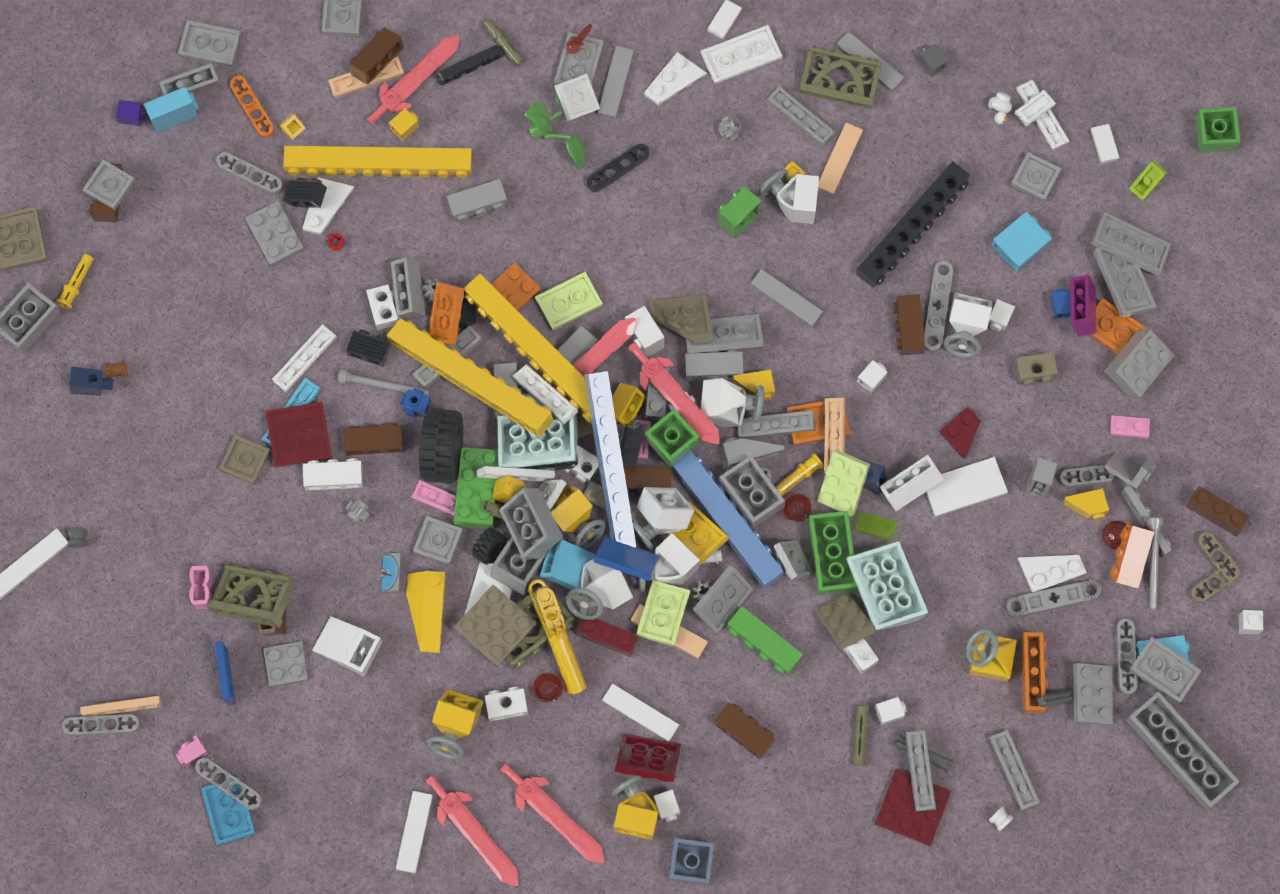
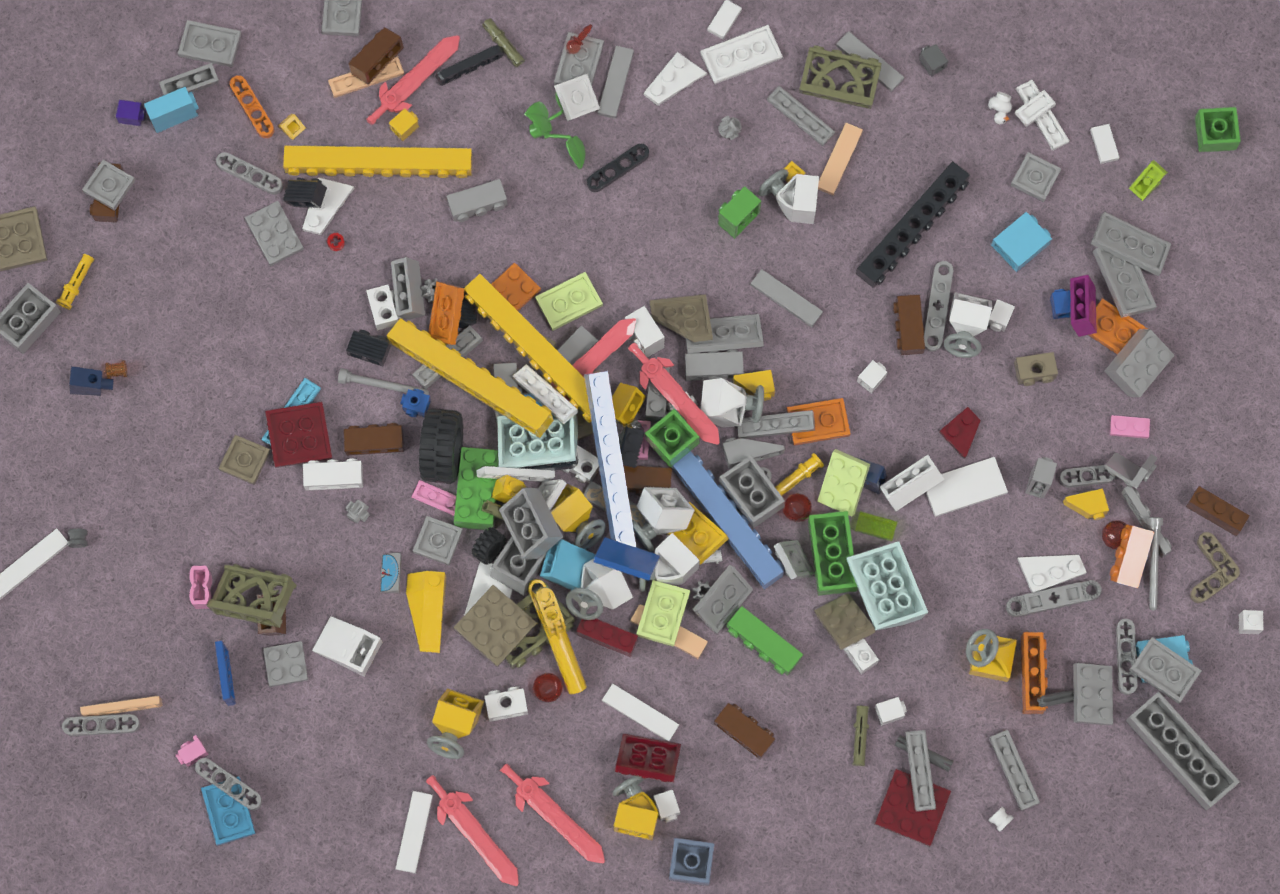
white tile [271,324,337,392] -> none
light nougat tile [824,397,845,474] -> none

